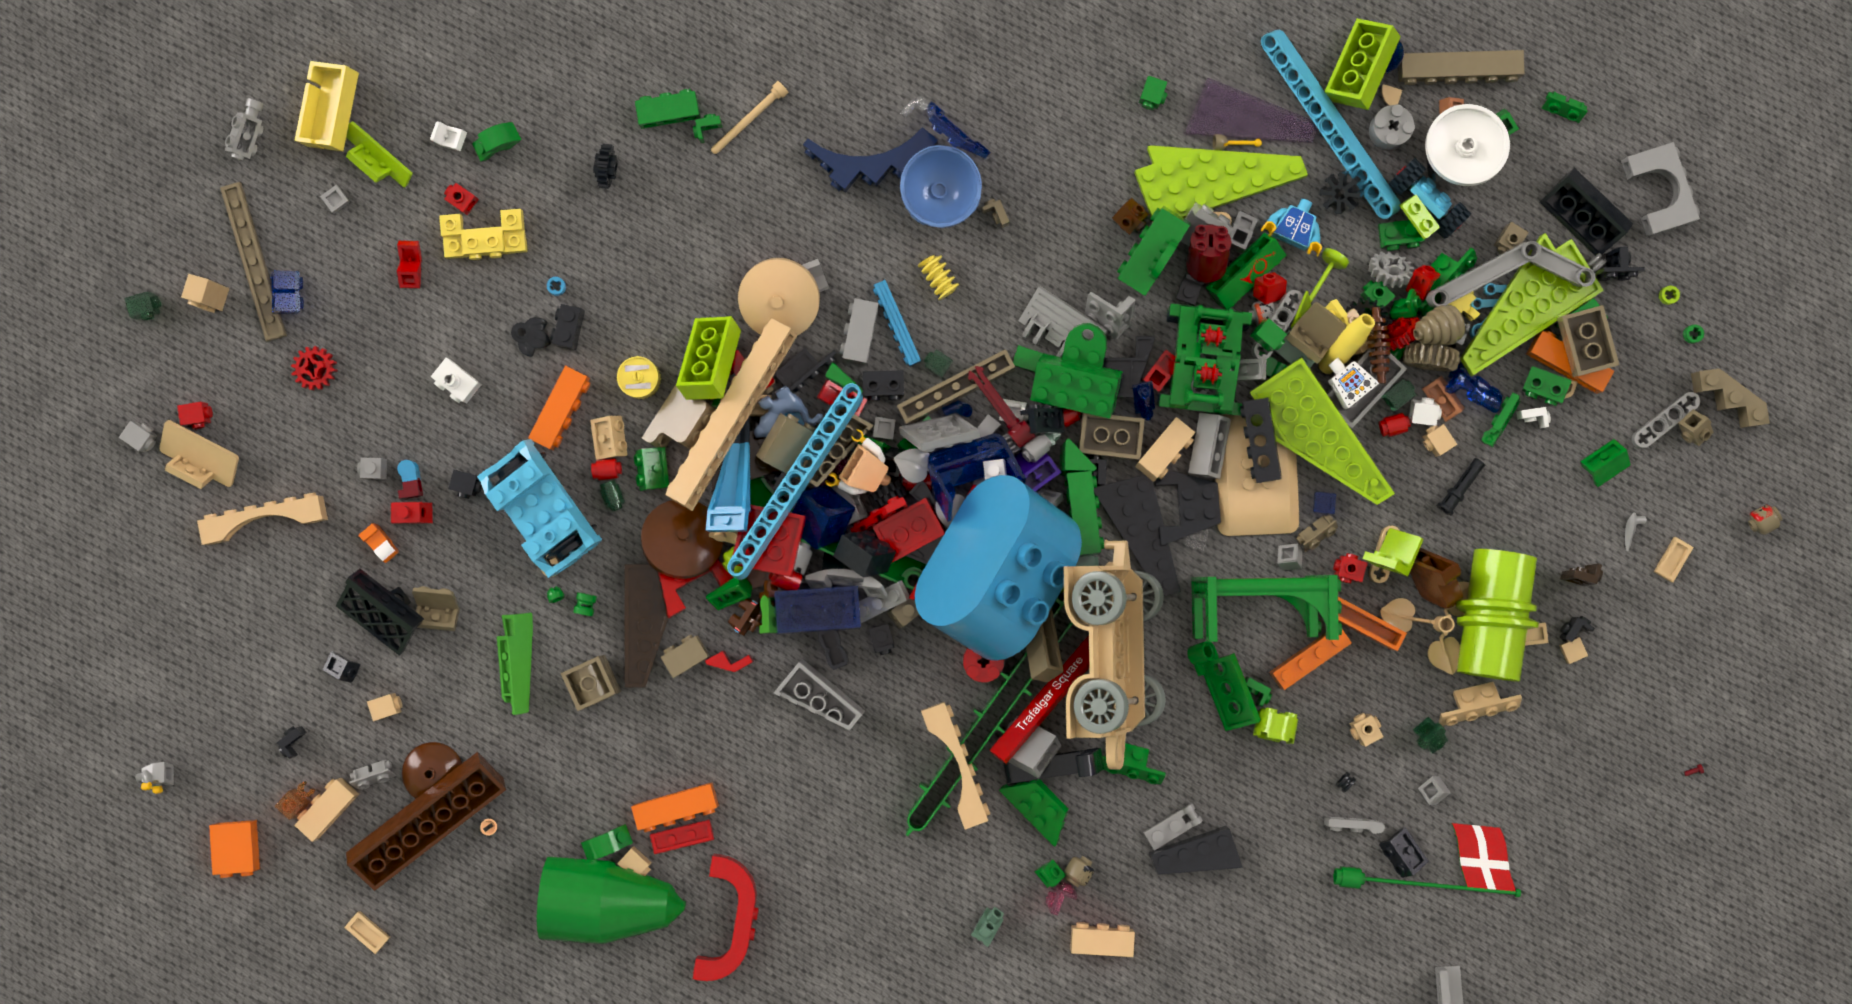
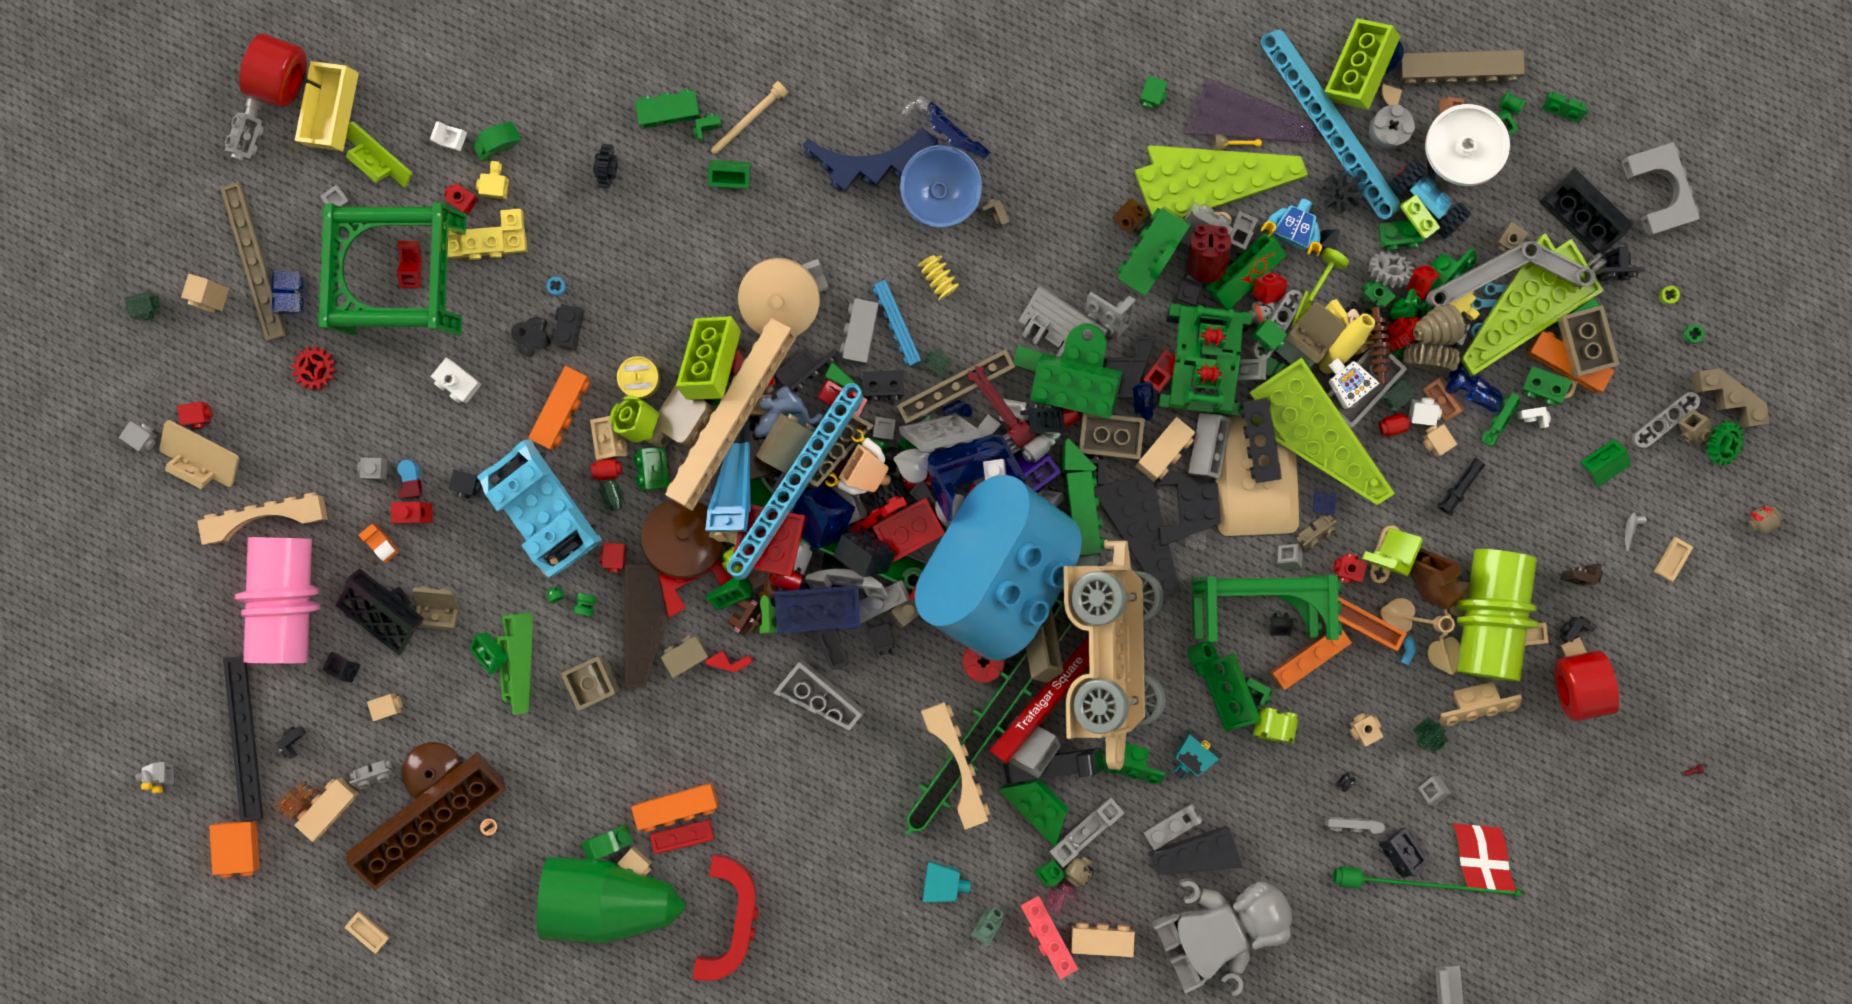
none -> black plate [223,656,263,822]
none -> bright pink piece [235,537,320,663]
none -> red piece [239,33,307,108]
none -> green arch [317,203,467,336]
none -> green slope [469,632,508,675]
none -> light yellow brick [476,161,509,200]
none -> red brick [599,543,627,573]
none -> lime brick [610,395,659,443]
none -> green brick [708,160,752,189]
none -> teal torso [923,860,971,902]
none -> coral bracket [1021,896,1078,979]
none -> light grey slope [1049,797,1124,867]
none -> light grey piece [1152,878,1292,996]
none -> torso [1173,728,1223,780]
none -> black tile [1270,613,1294,636]
none -> black slope [1320,229,1340,251]
none -> dark azure arm [1400,635,1416,666]
none -> green bush [1498,90,1526,116]
none -> red piece [1554,650,1619,721]
none -> green gear [1706,421,1745,466]

